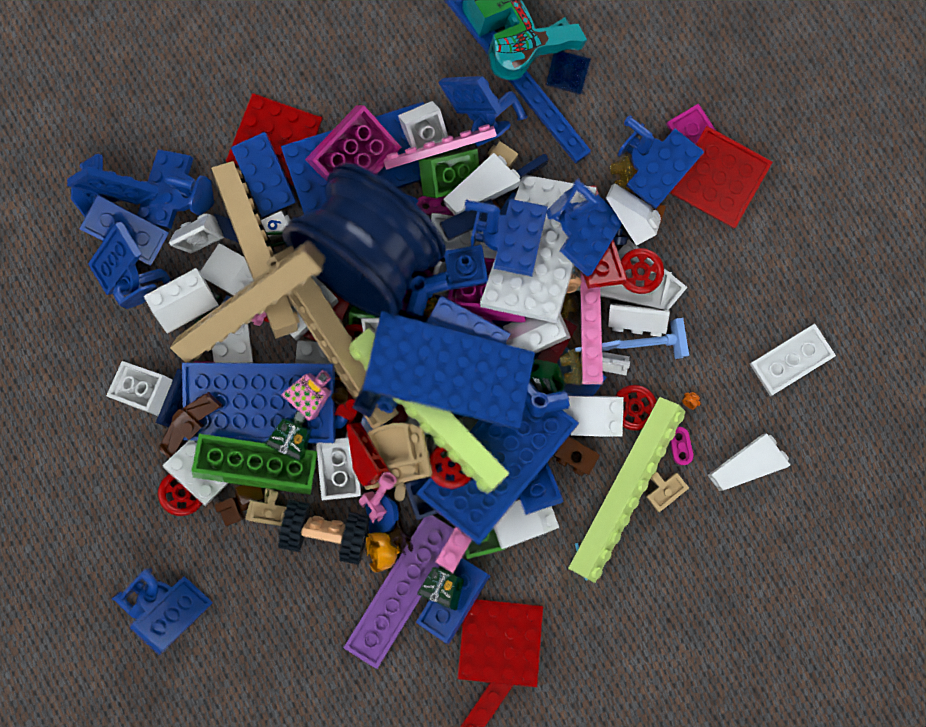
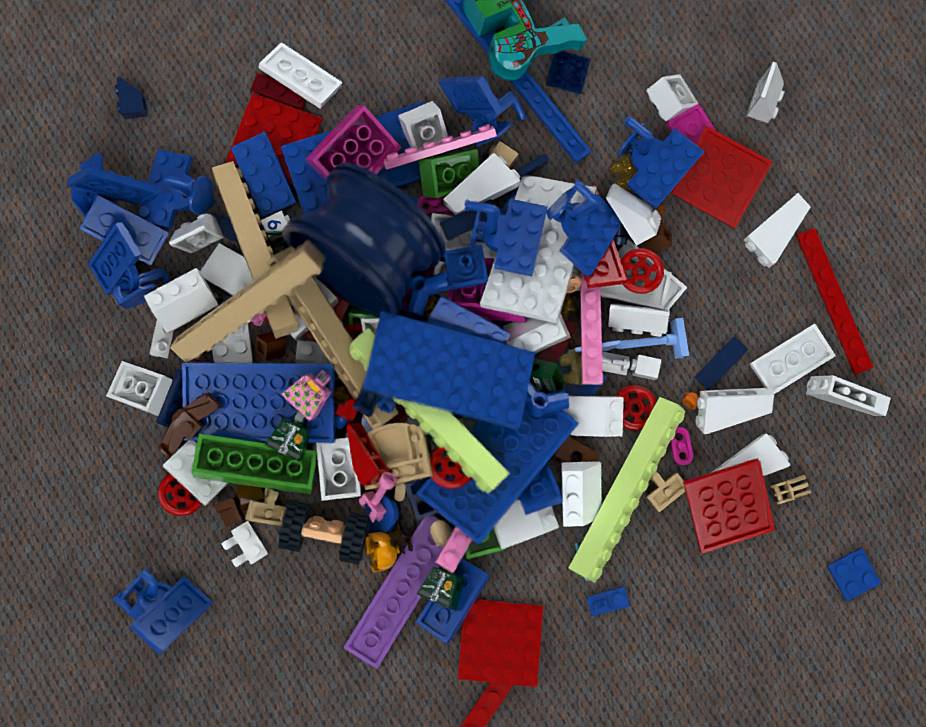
none -> dark blue slope [115,77,148,119]
none -> white hinge [149,320,174,358]
none -> white plate [221,521,268,567]
none -> dark red plate [250,73,307,111]
none -> reddish brown panel [255,332,286,361]
none -> white plate [259,42,342,109]
none -> tan arm [430,520,452,547]
none -> white slope [561,462,602,526]
none -> blue plate [586,586,630,616]
none -> white brick [630,355,661,380]
none -> reddish brown panel [642,222,672,253]
none -> white slope [646,74,698,121]
none -> red plate [683,458,775,554]
none -> dark blue tile [694,337,748,391]
none -> white slope [696,388,774,434]
none -> white slope [744,193,810,268]
none -> white slope [747,62,784,123]
none -> tan arm [771,475,811,505]
none -> red plate [796,228,874,375]
none -> white slope [806,376,891,416]
none -> blue plate [827,548,881,601]

